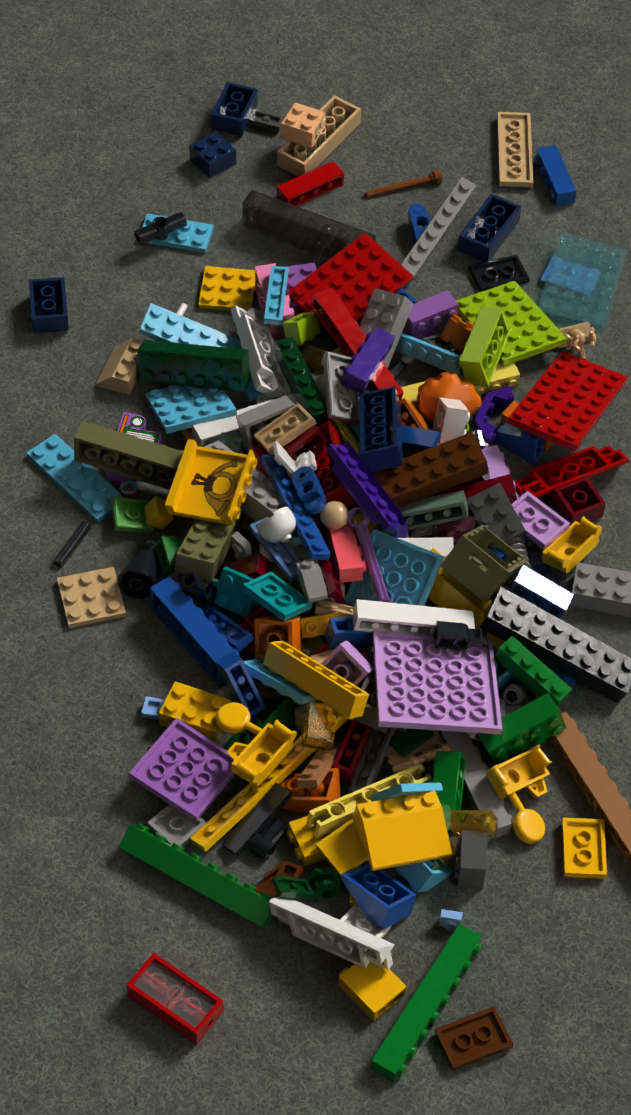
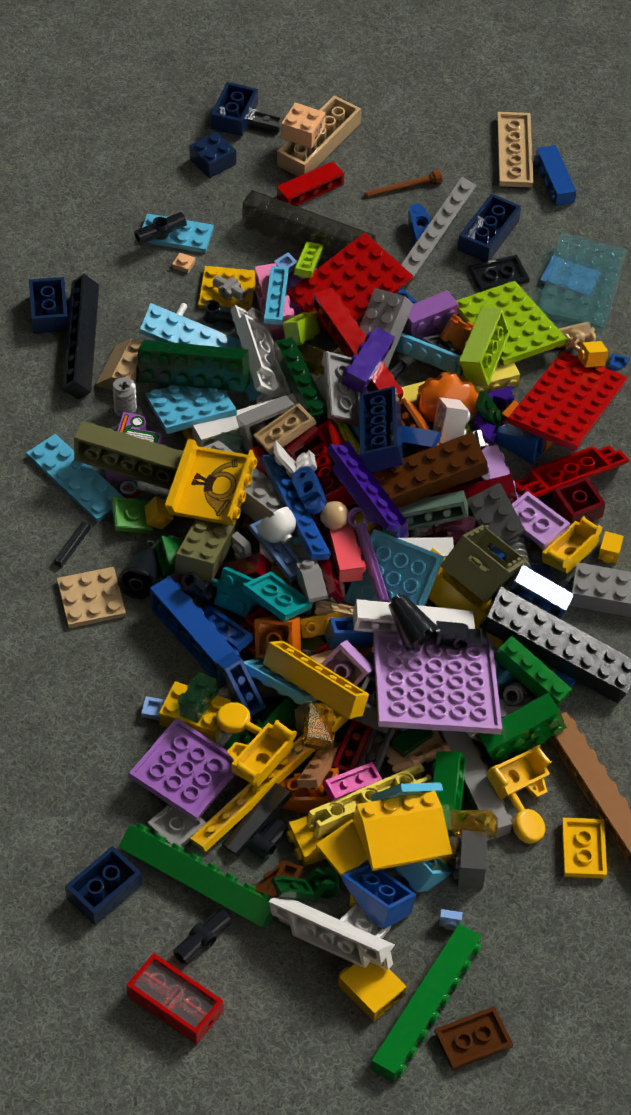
none -> black brick [63,274,99,399]
none -> dark blue brick [65,846,142,925]
none -> light grey piece [112,377,137,417]
none -> light nougat plate [172,253,195,273]
none -> black piece [173,909,232,965]
none -> clear green brick [178,672,218,723]
none -> black piece [204,300,235,324]
none -> light grey axle [212,275,247,301]
none -> light blue plate [274,252,297,273]
none -> lime plate [294,242,324,278]
none -> dark pink plate [322,762,382,801]
none -> black cone [388,594,440,652]
none -> dark green plate [475,391,502,429]
none -> yellow brick [578,341,609,367]
none -> yellow brick [598,531,624,564]
none -> blue tile [608,354,629,371]

